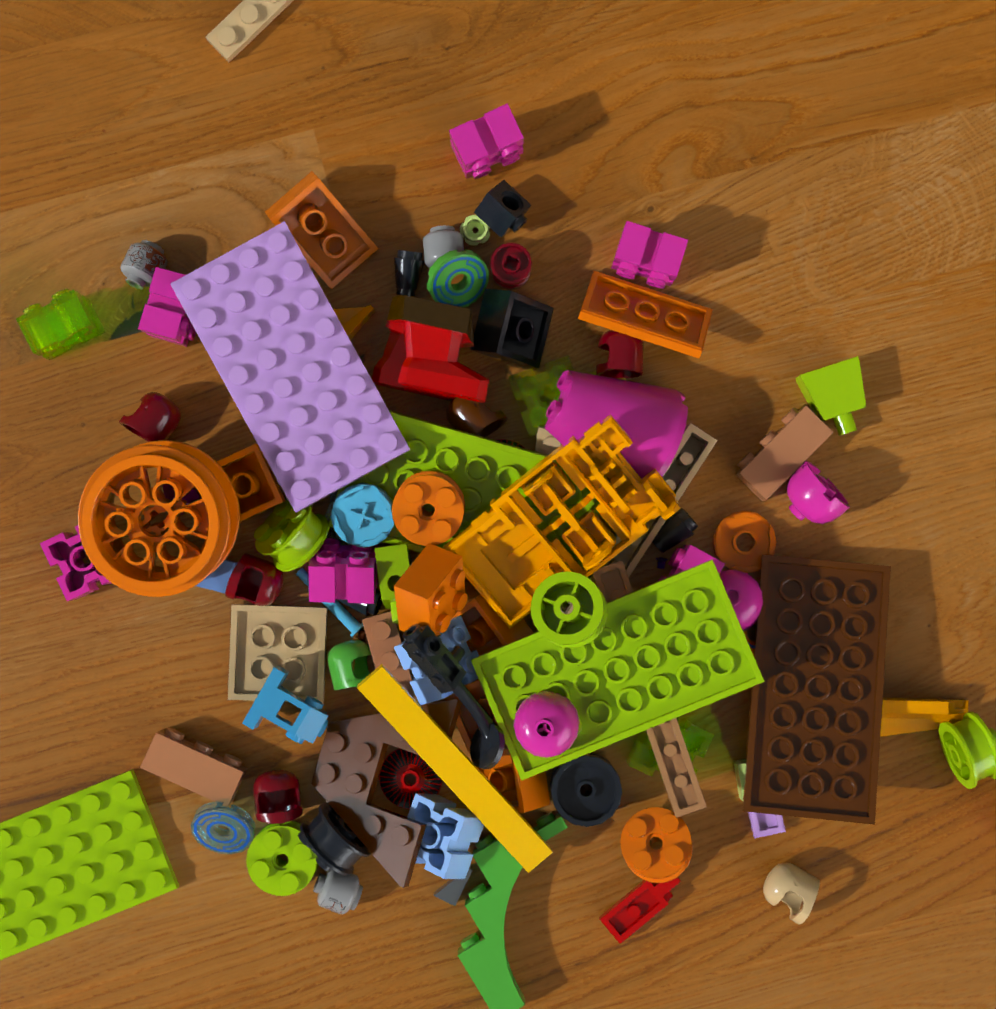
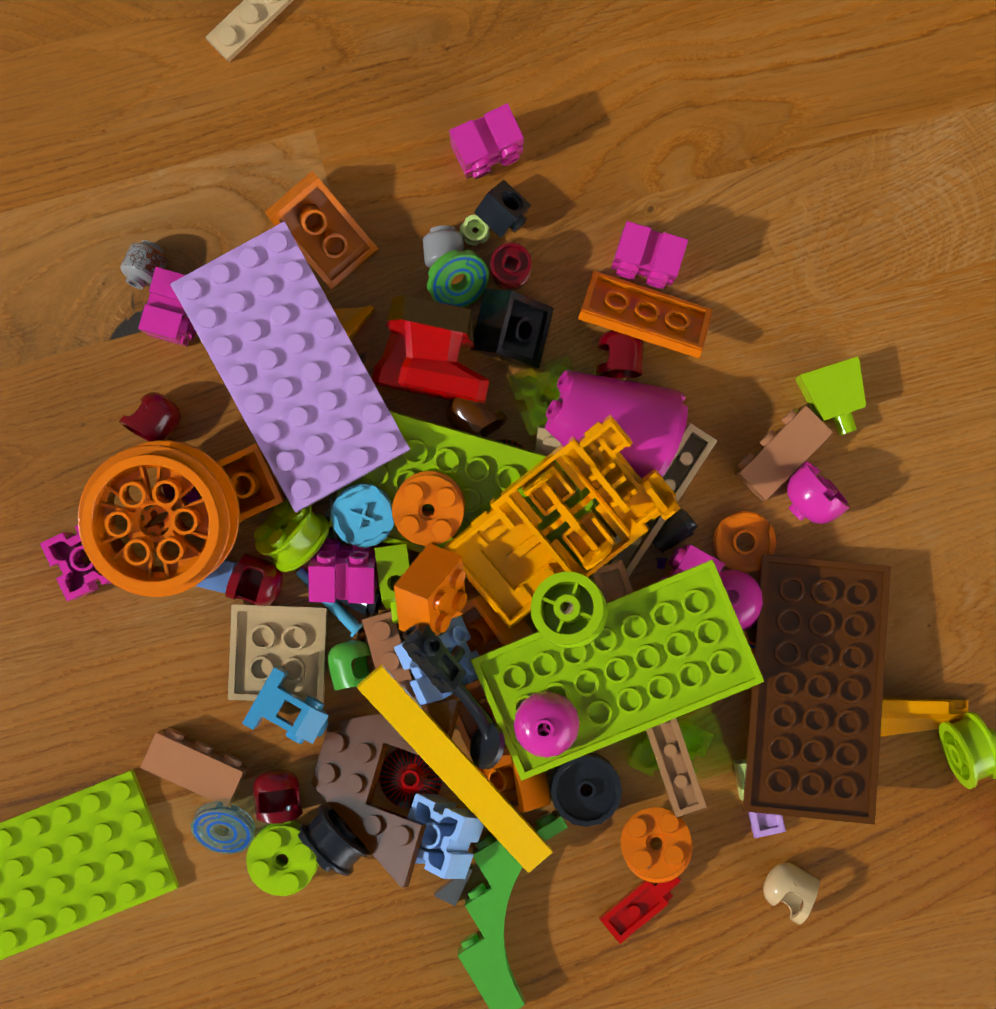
clear neon green brick [16,289,105,360] -> none
light grey head [313,870,363,915] -> none
black cone [394,250,425,297] -> none

